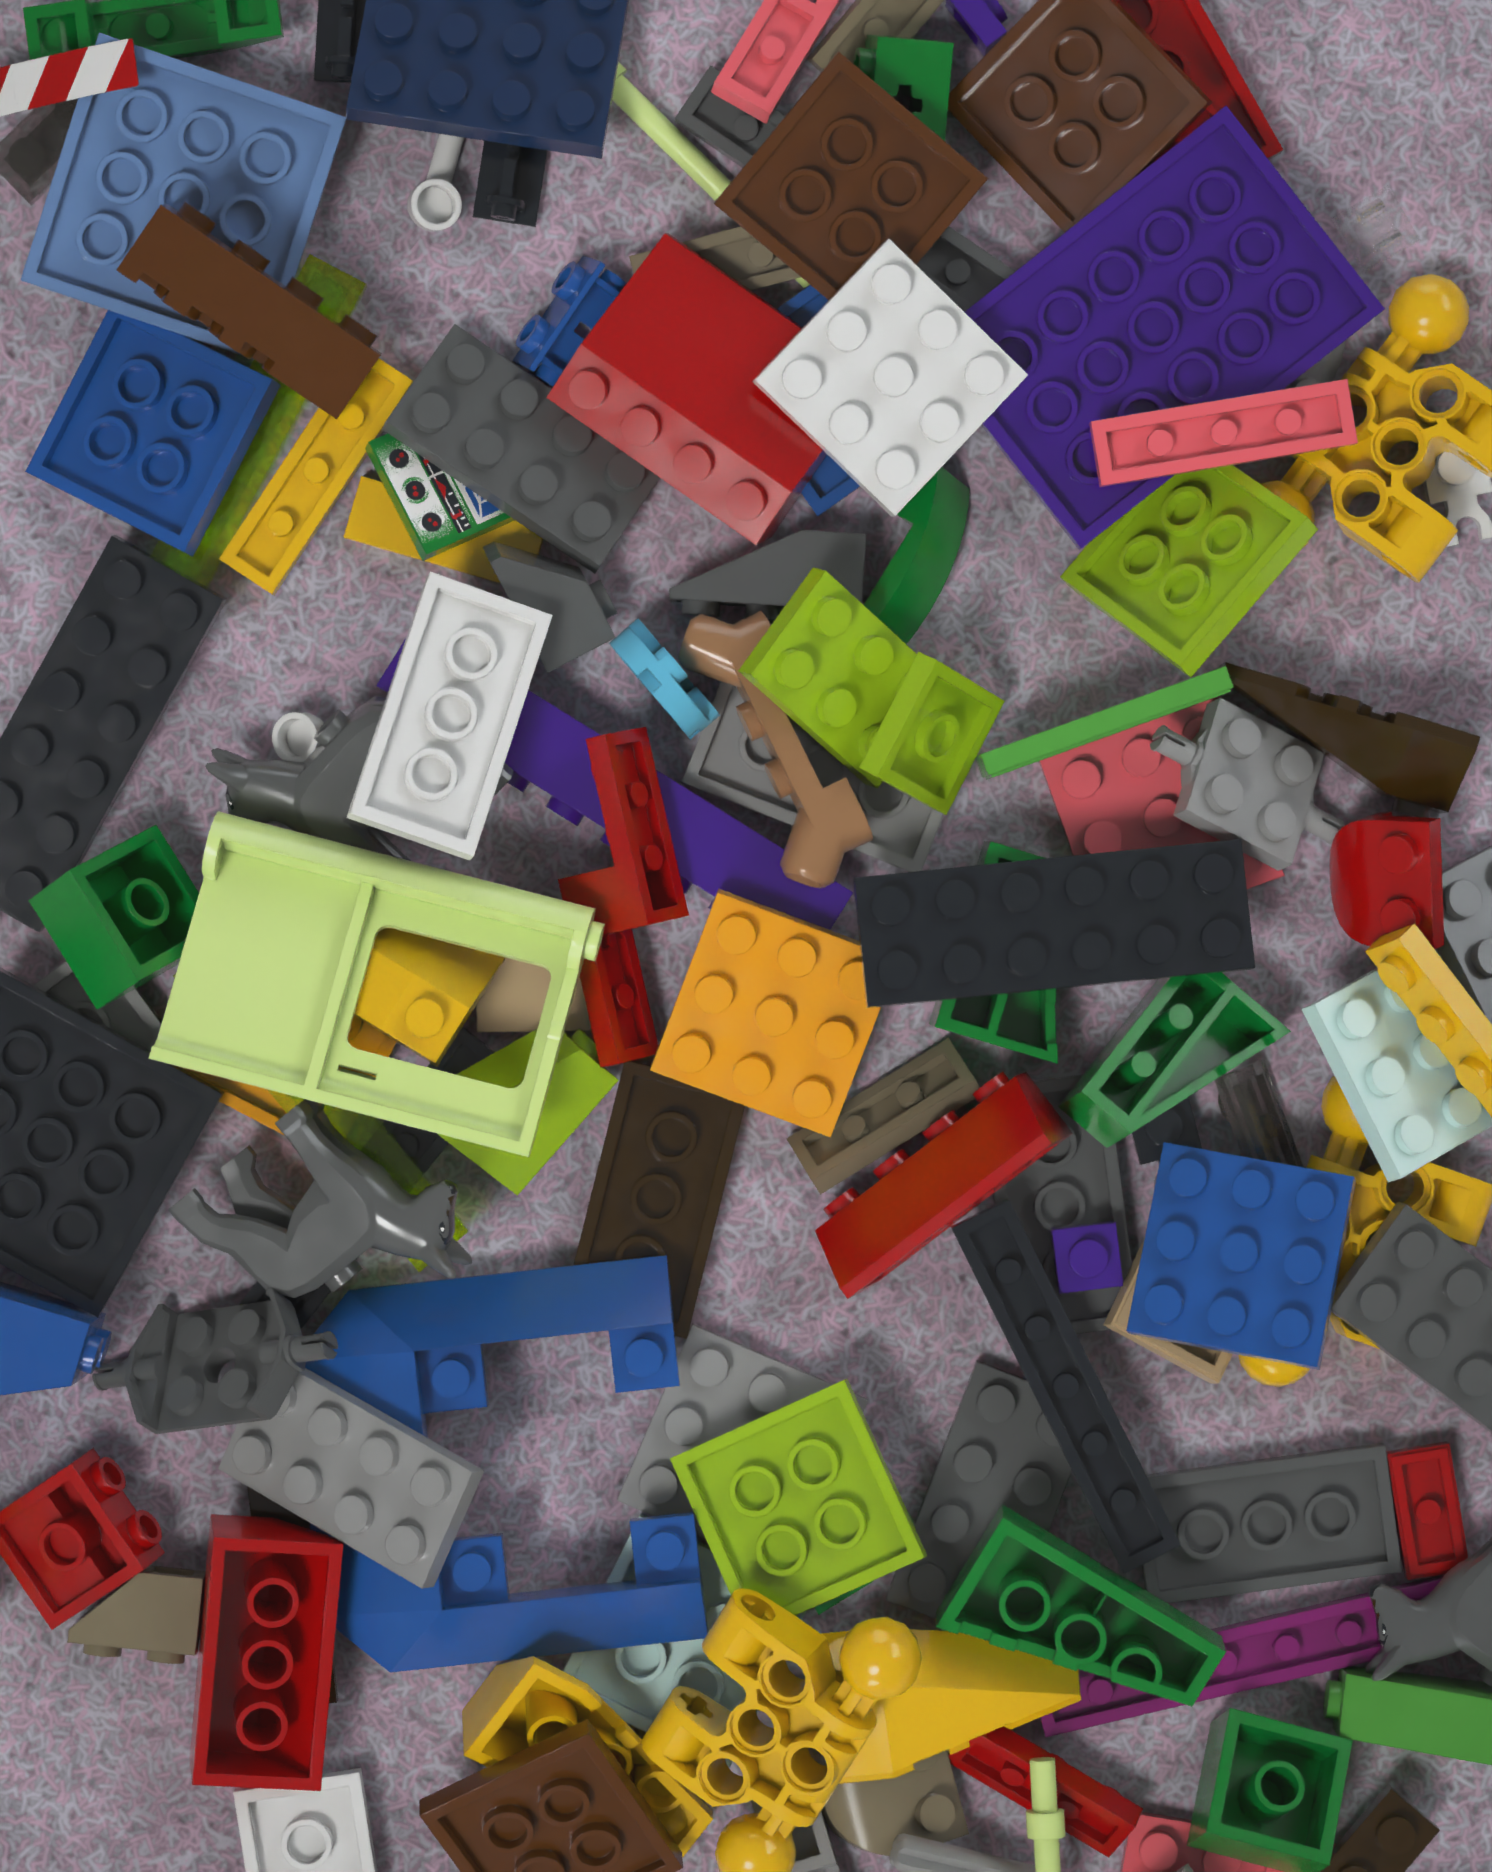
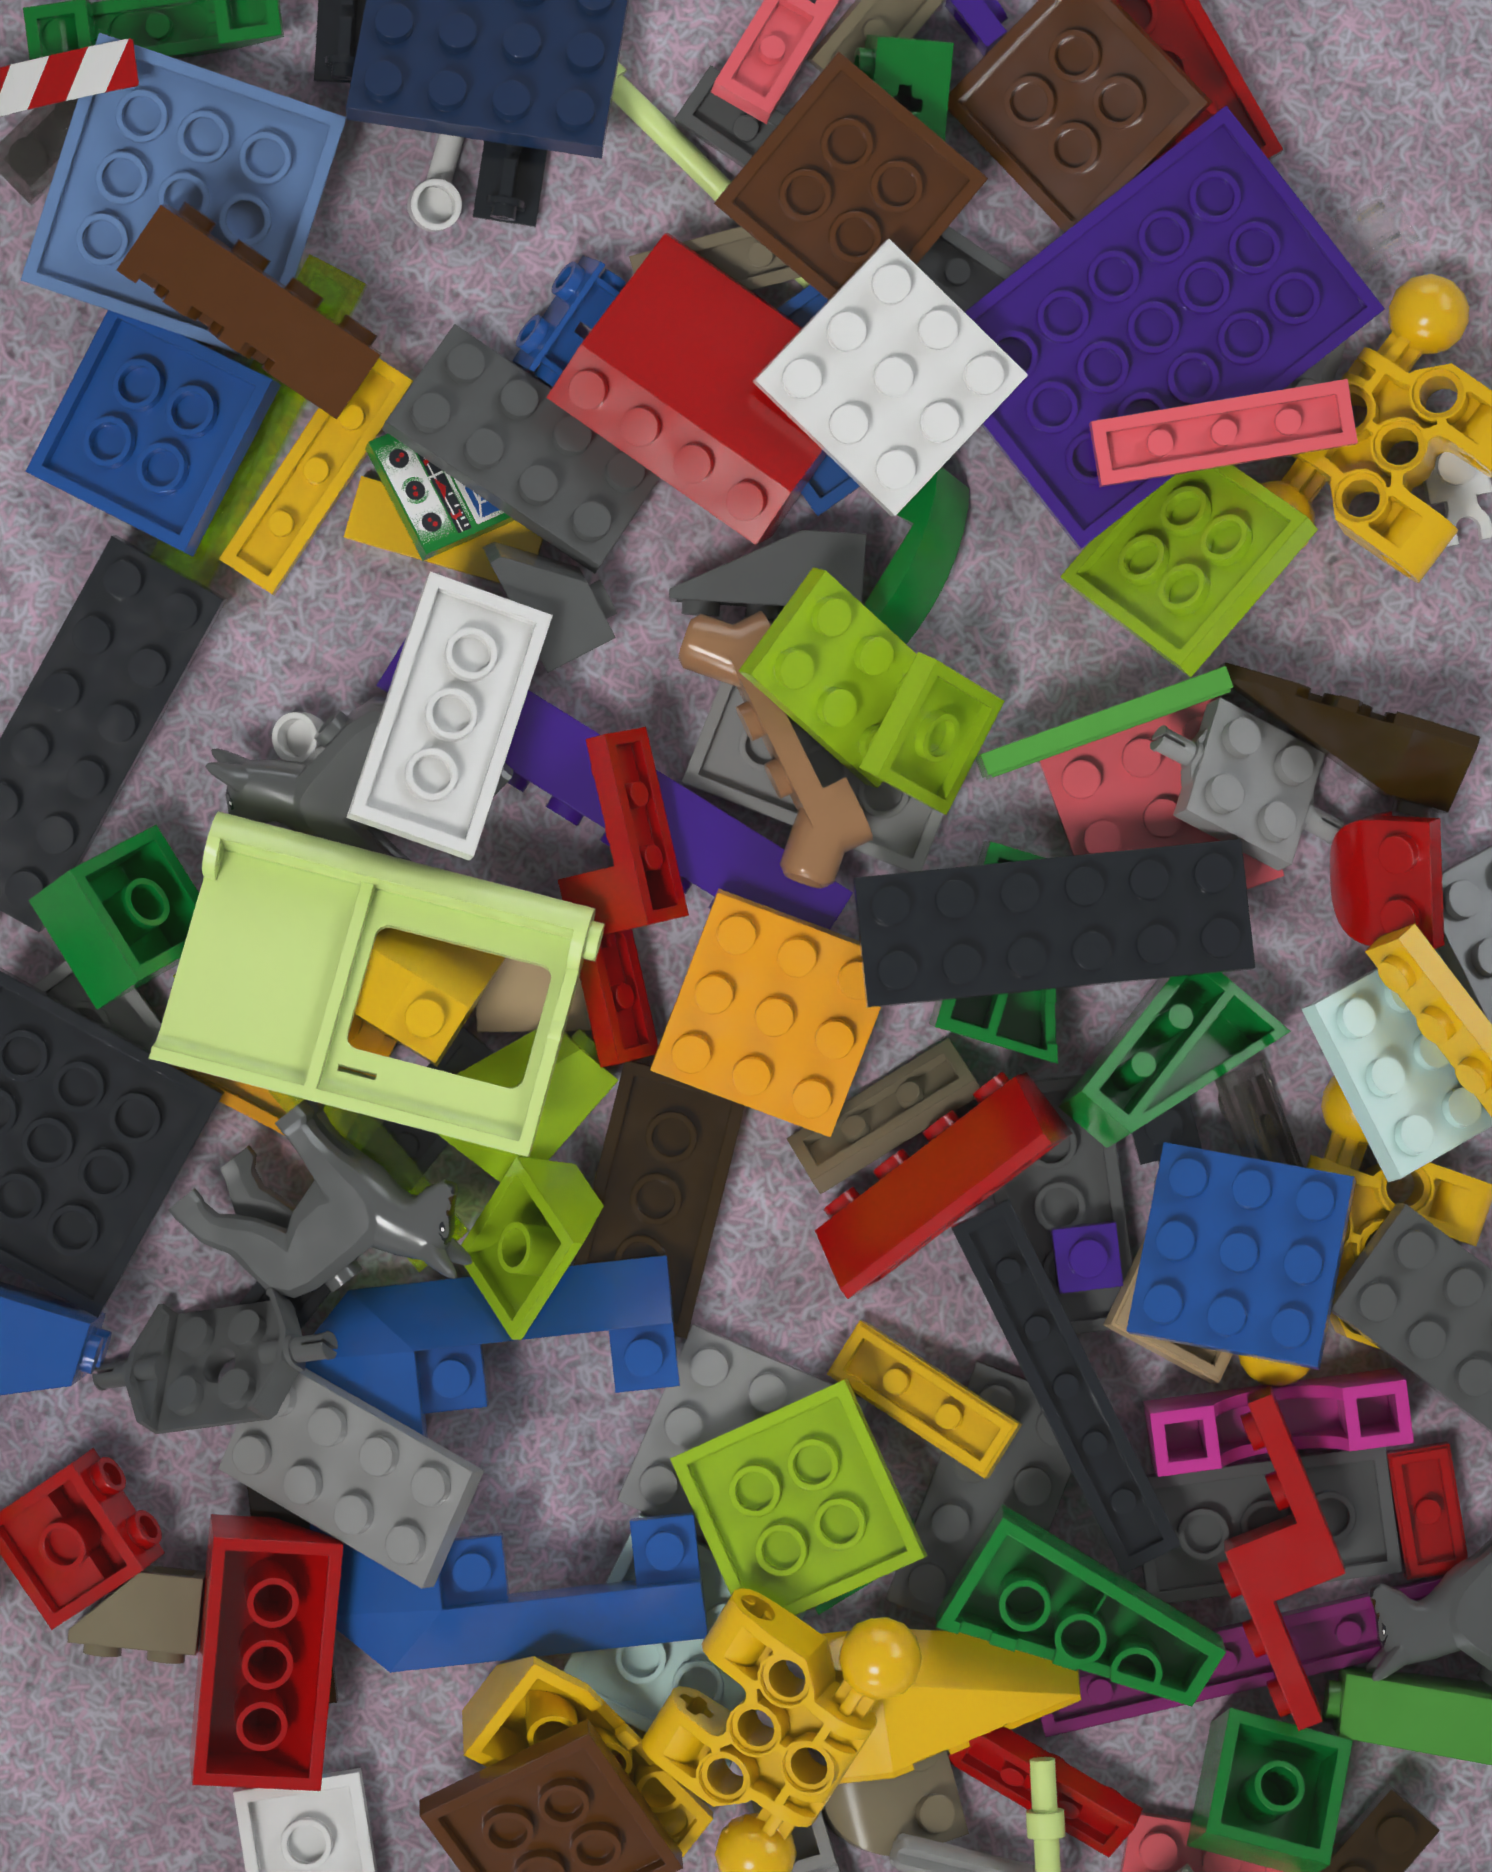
medium azure plate [609,618,720,740] -> none
none -> lime slope [461,1157,604,1340]
none -> yellow tile [827,1320,1023,1479]
none -> dark pink arch [1143,1367,1414,1477]
none -> red bracket [1217,1385,1346,1731]

